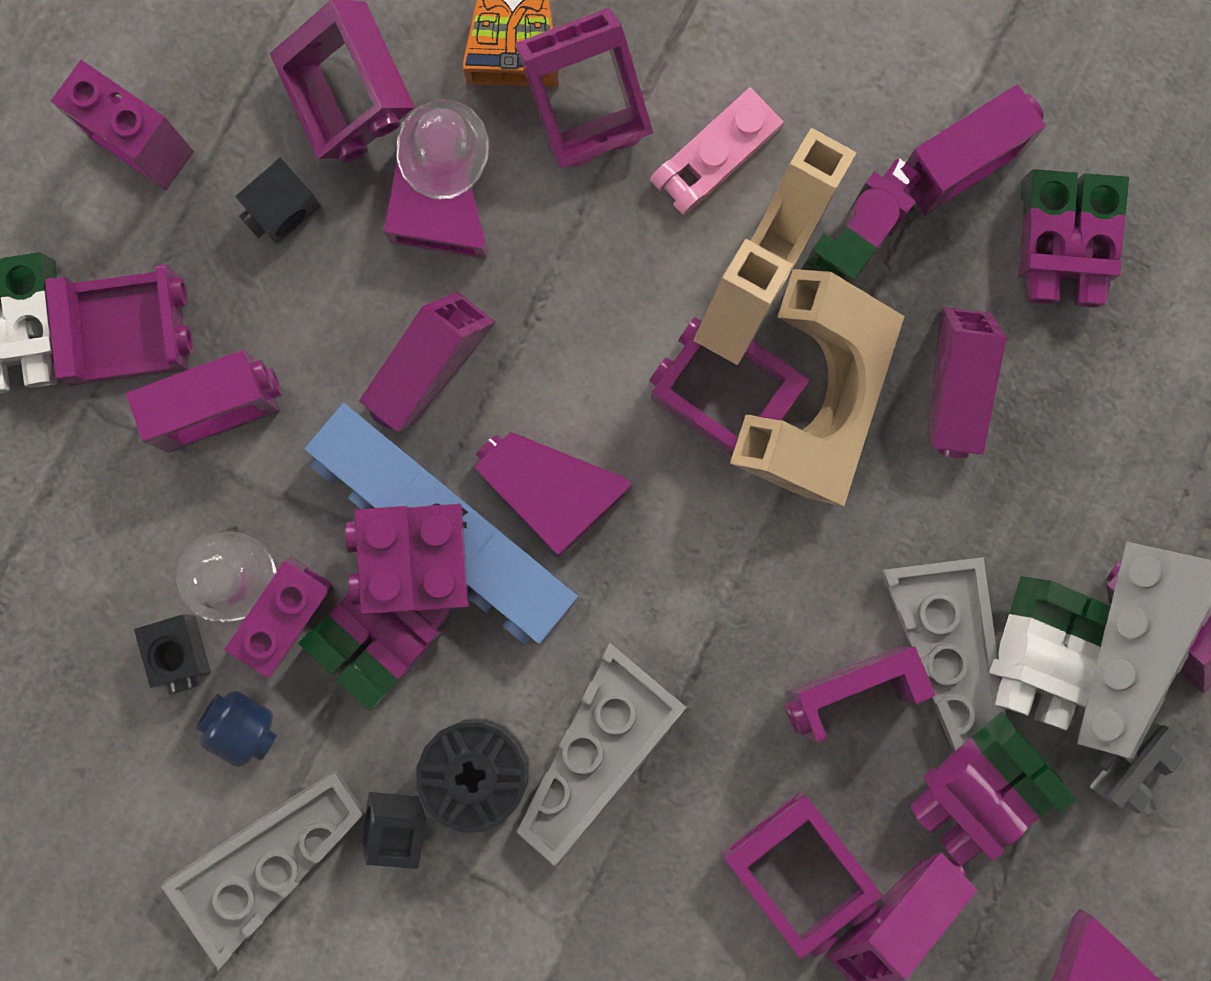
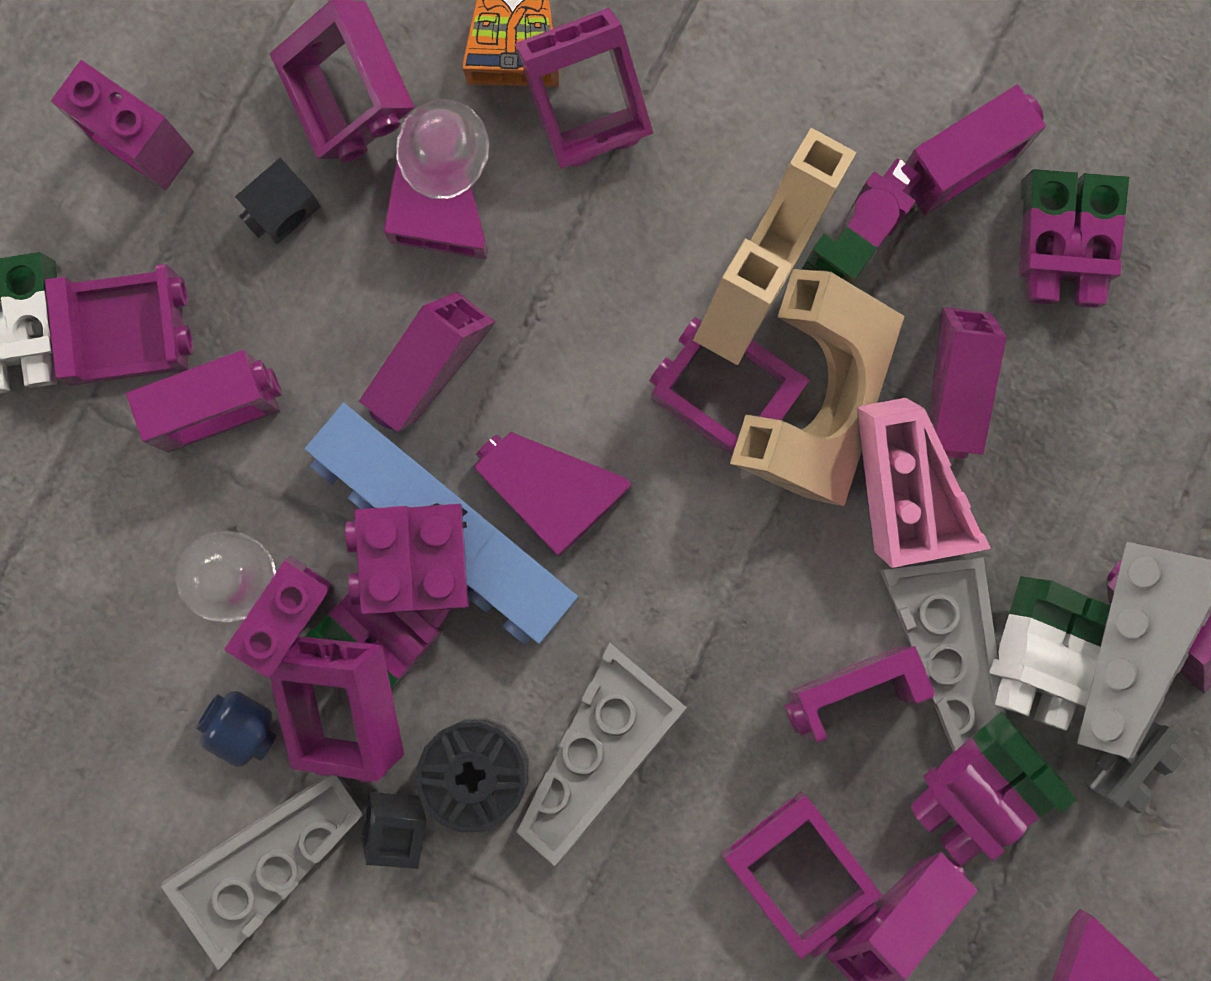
black brick [134,614,211,694] -> none
bright pink plate [650,87,784,216] -> none
none -> magenta window [270,636,404,782]
none -> bright pink wedge [857,398,991,568]

